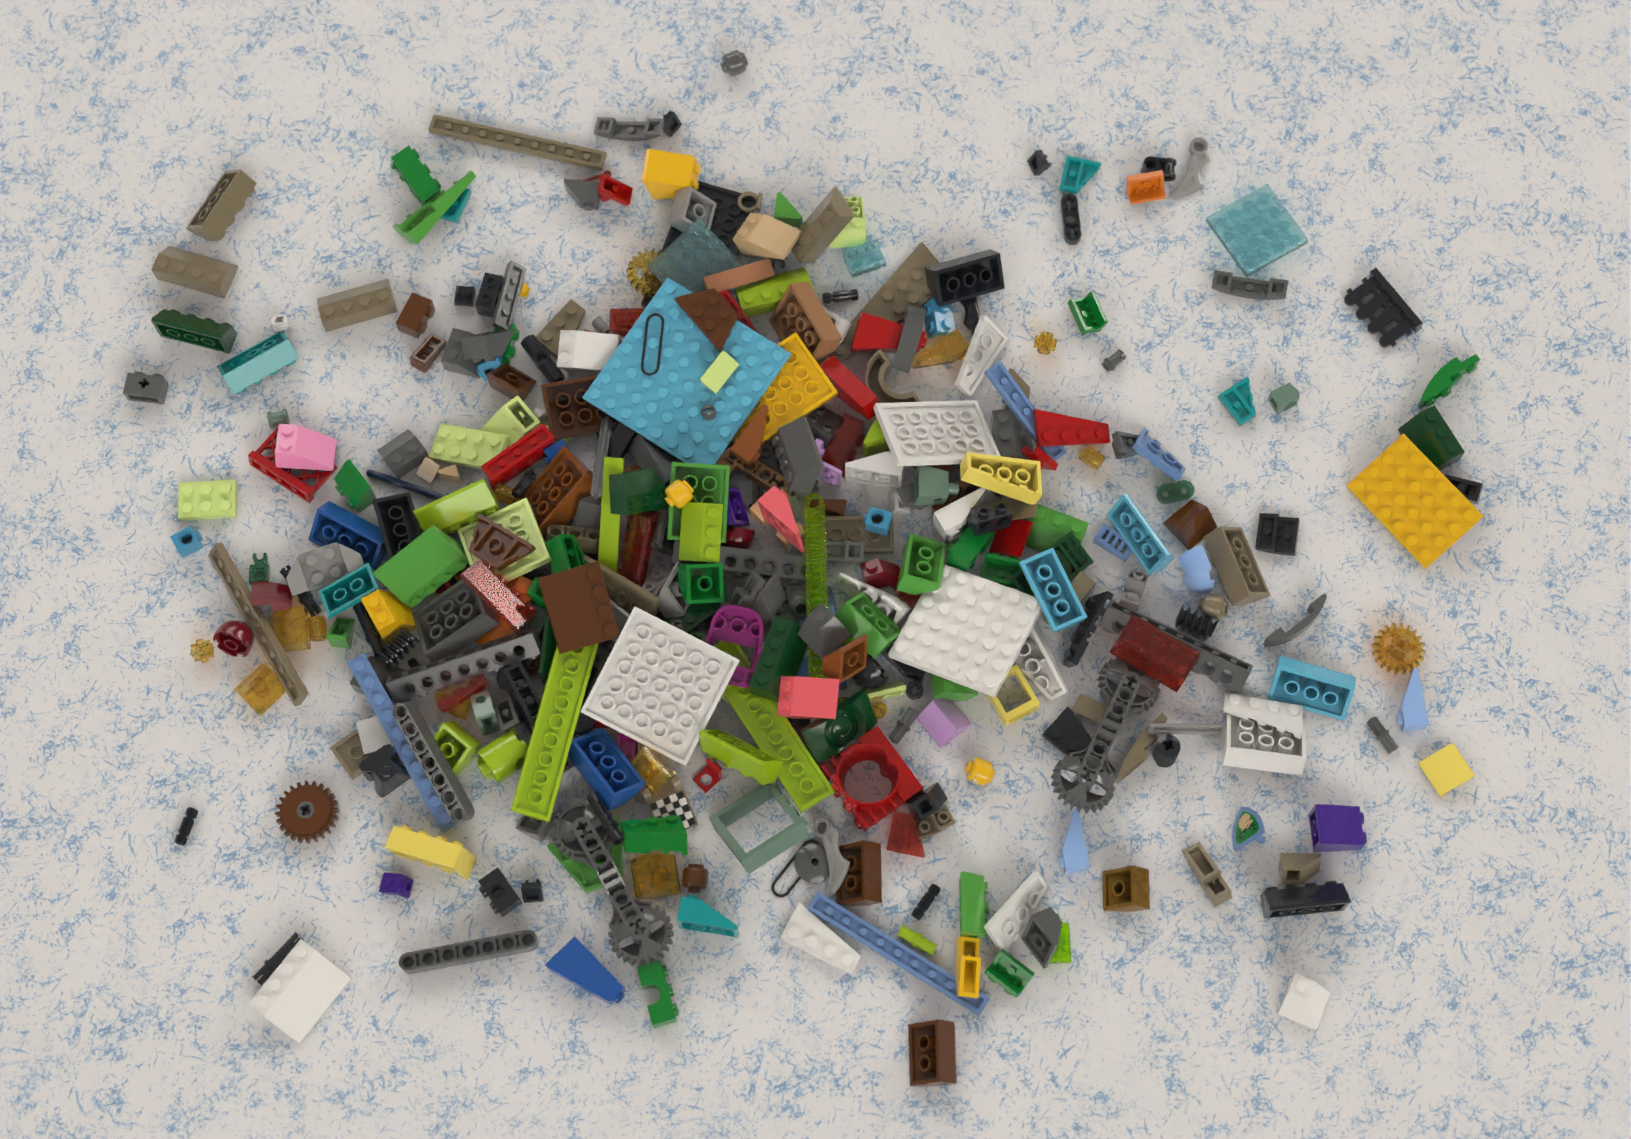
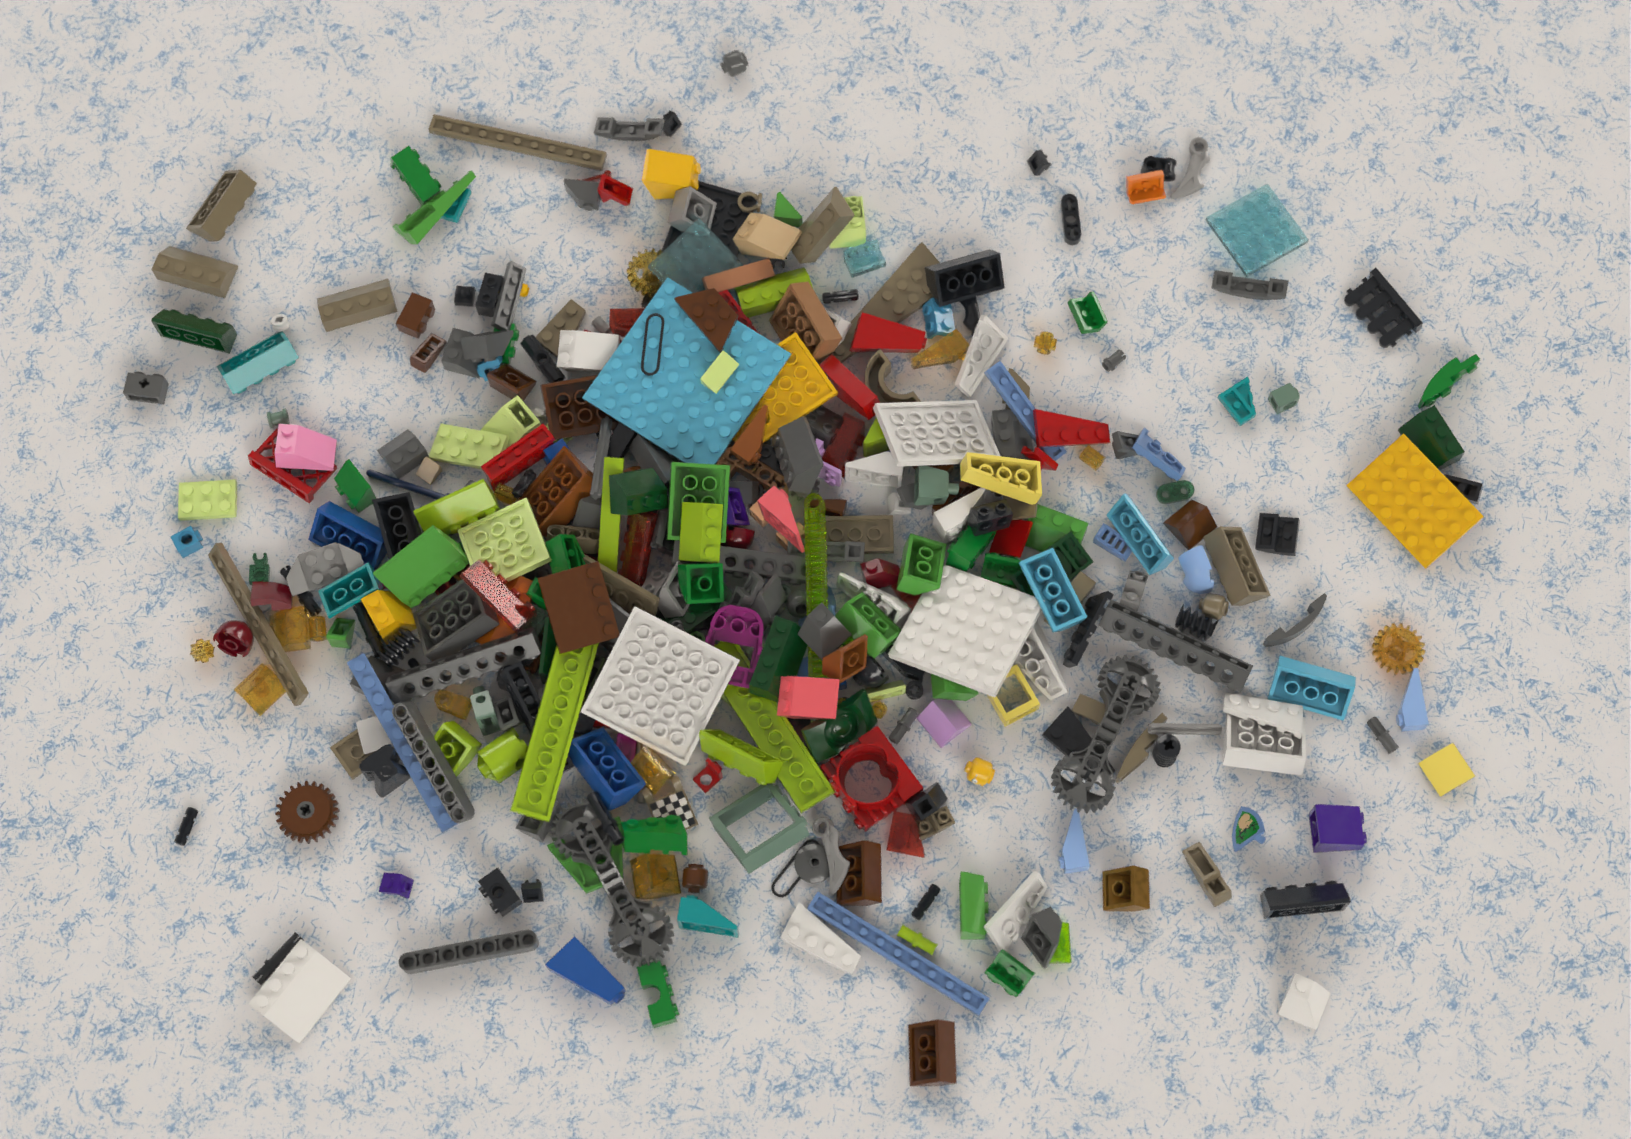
light yellow wedge [385,825,477,880] -> none
clear red plate [437,675,490,713] -> none
tan slope [438,465,462,484] -> none
reddish brown wing [469,513,536,571] -> none
yellow head [664,479,694,508] -> none
dark grey hinge [701,404,716,421] -> none
dark azure brick [863,507,893,536] -> none
dark grey slope [891,304,926,373] -> none
yellow slope [955,936,981,998] -> none
teal wing [1059,156,1101,194] -> none
clear red slope [1109,614,1200,692] -> none
dark tan slope [1279,853,1321,884] -> none

